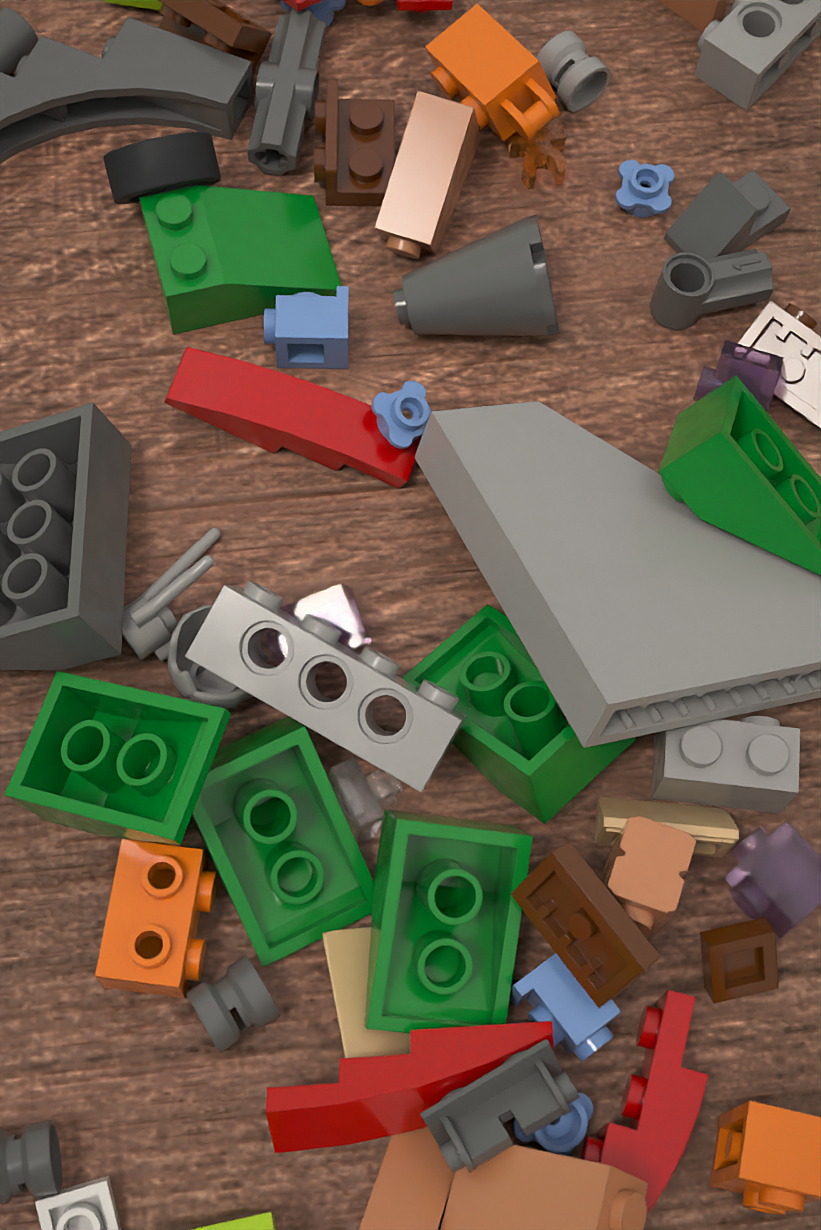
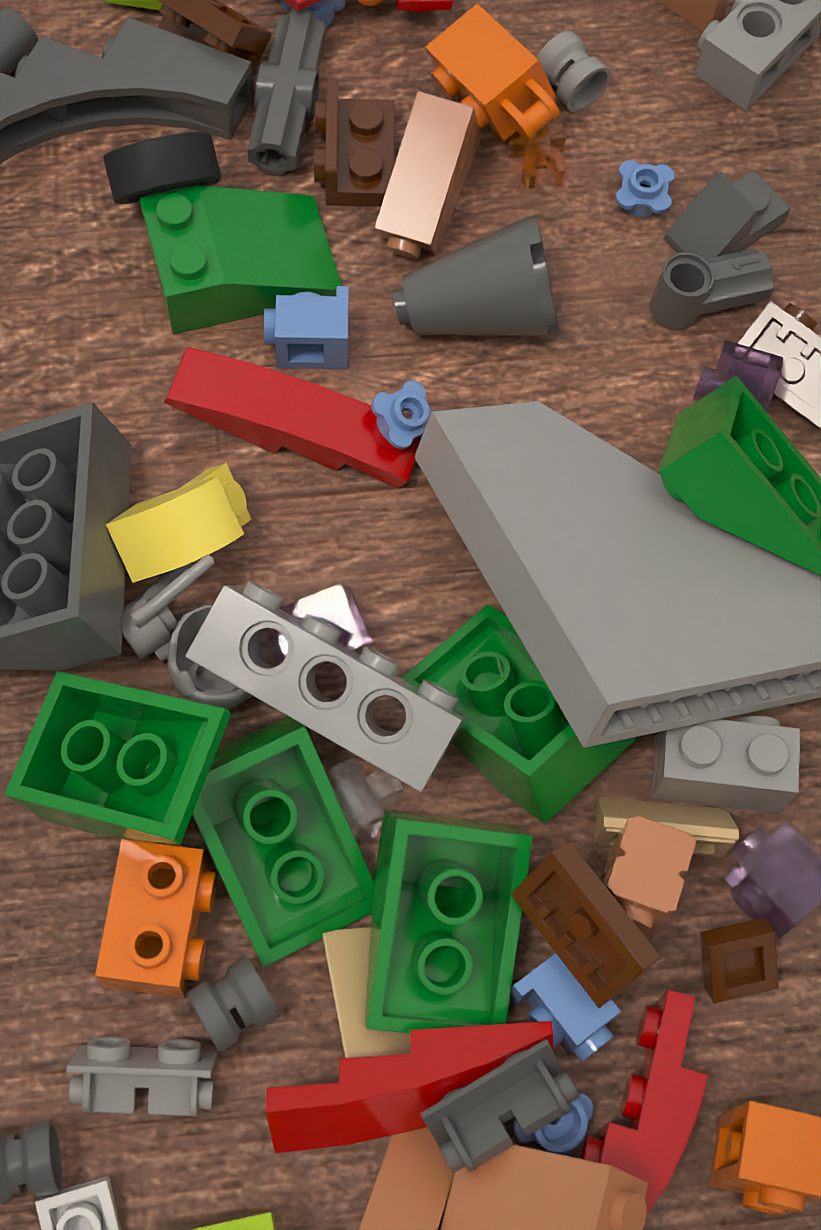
none -> light grey hinge [66,1036,218,1117]
none -> light yellow brick [105,463,251,583]

